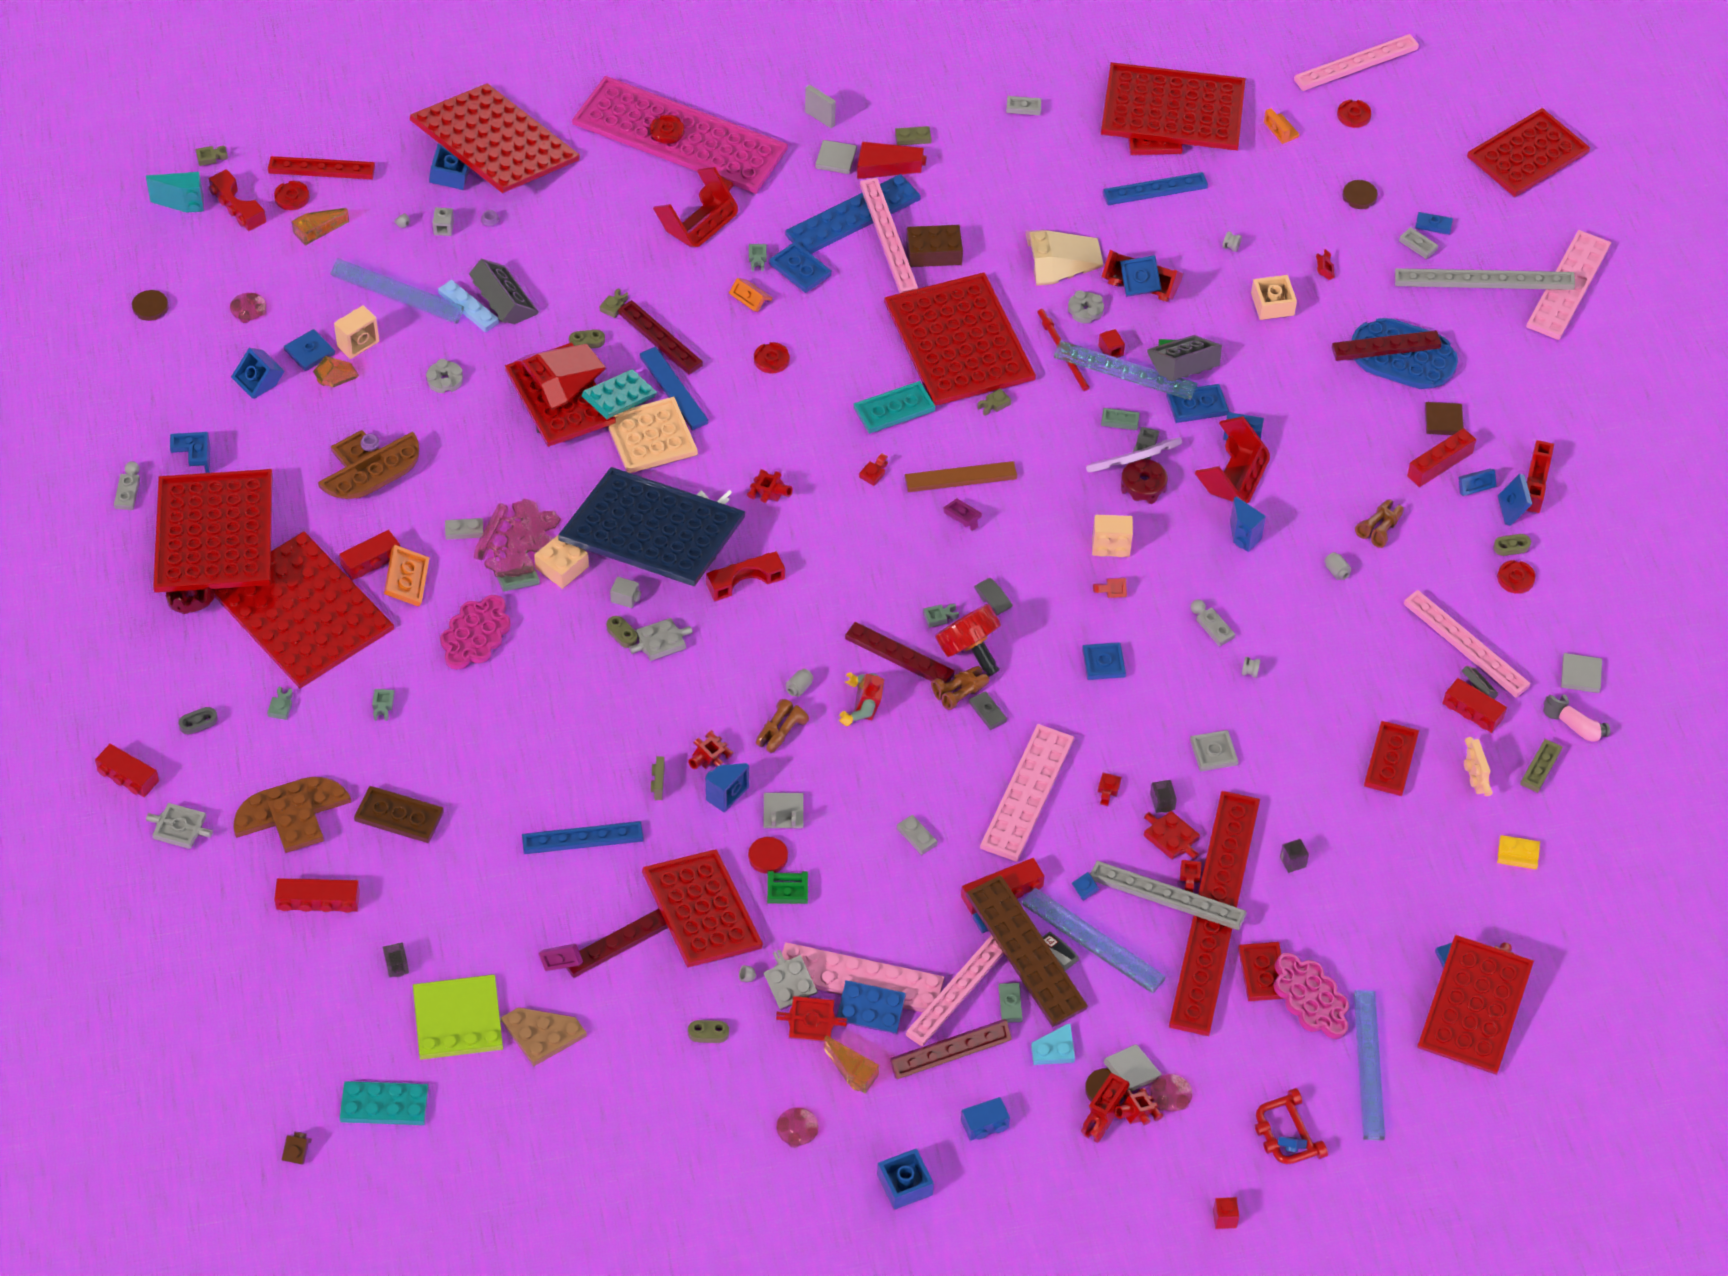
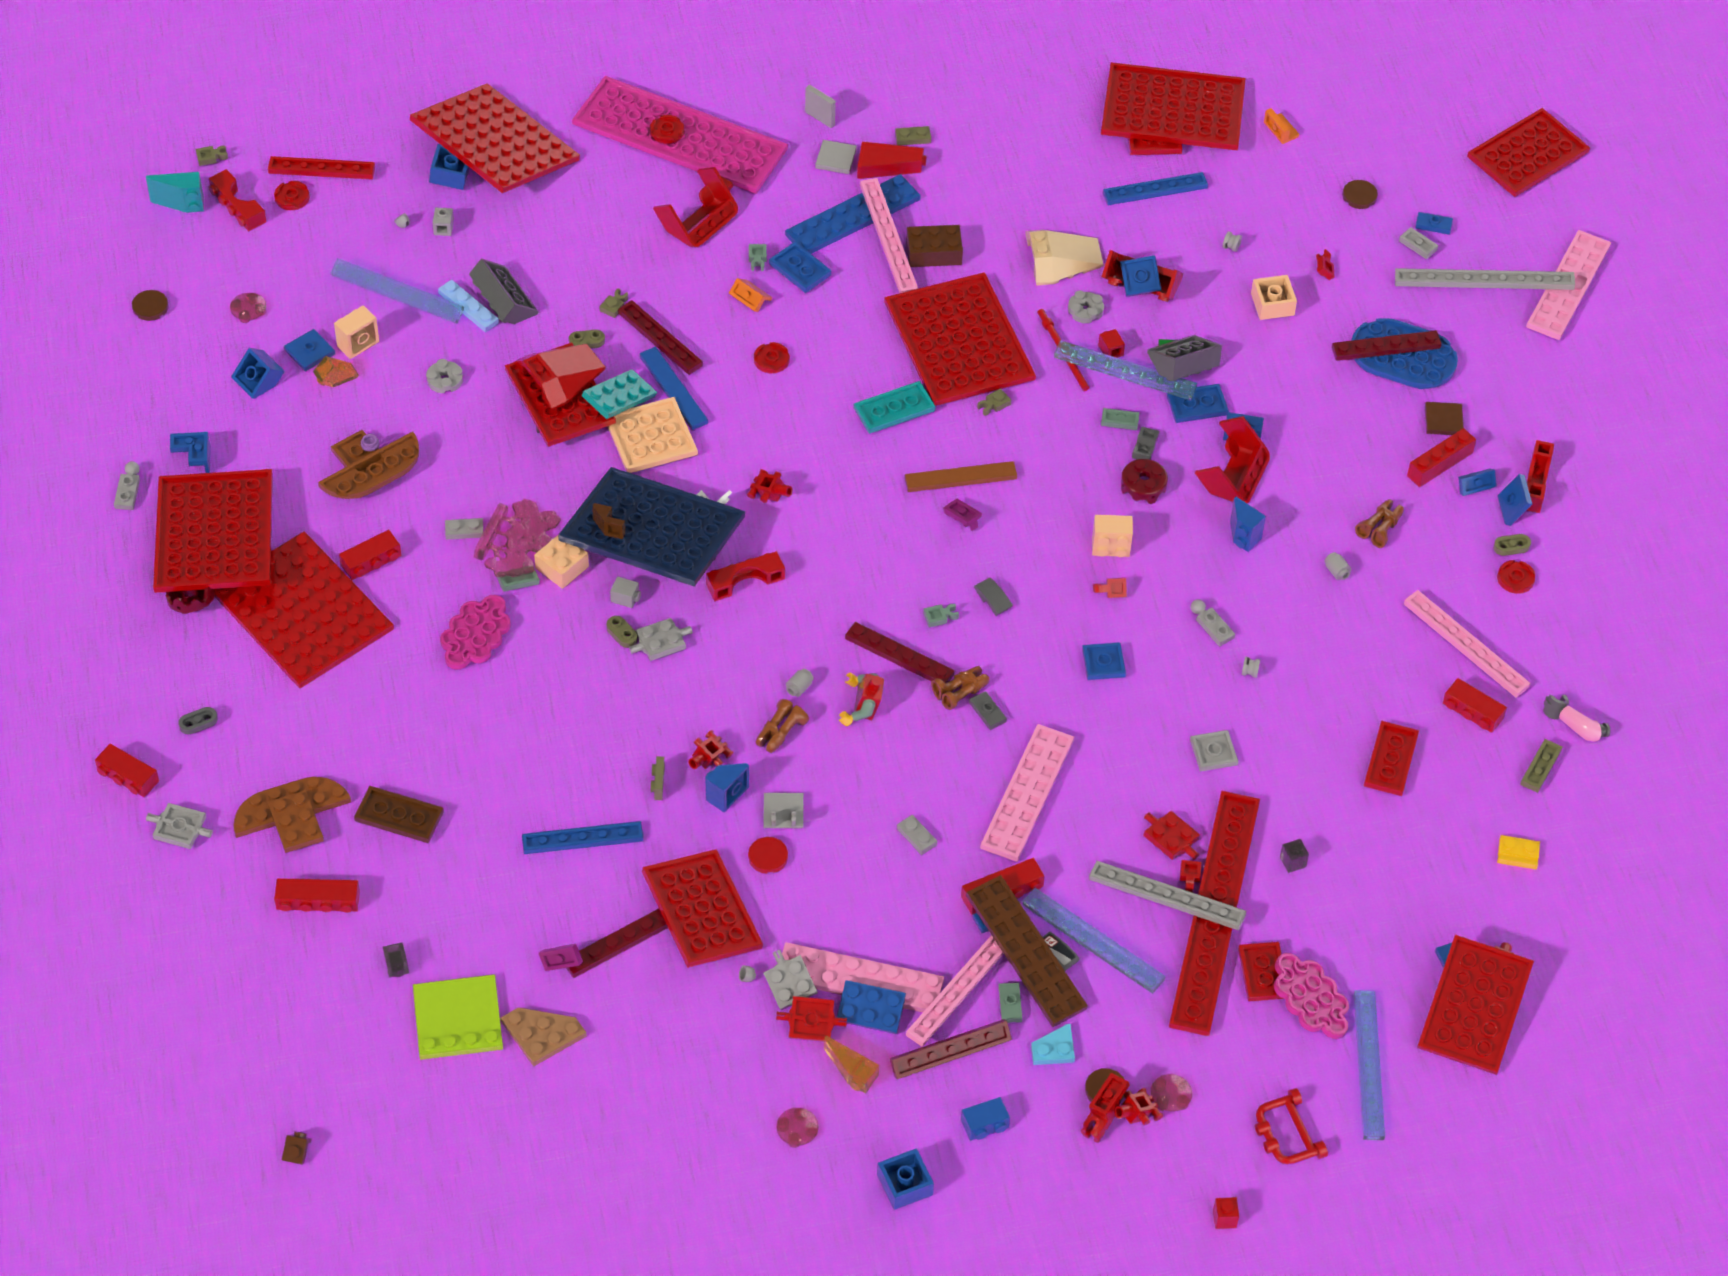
sand green plate [267,686,293,720] -> none
slope [292,208,349,246] -> none
teal plate [339,1081,429,1125] -> none
sand green plate [372,689,395,721] -> none
orange plate [384,545,430,607] -> none
medium lavender plate [481,210,499,226] -> none
olive plate [688,1020,729,1043] -> none
green plate [767,871,808,904] -> none
red plate [859,453,888,486] -> none
red wheel [935,604,1001,677] -> none
light grey plate [1006,96,1042,115] -> none
blue plate [1072,872,1100,901] -> none
lavender tile [1086,437,1182,473] -> none
red plate [1098,772,1122,806] -> none
light grey tile [1103,1044,1161,1091] -> none
clear smoke brick [1150,780,1177,813] -> none
blue plate [1278,1137,1307,1152] -> none
bright pink plate [1294,34,1419,91] -> none
red tile [1337,99,1371,128] -> none
dark grey plate [1462,666,1499,699] -> none
light nougat plate [1464,737,1493,796] -> none
light grey tile [1561,653,1602,693] -> none
none -> reddish brown slope [593,503,625,539]

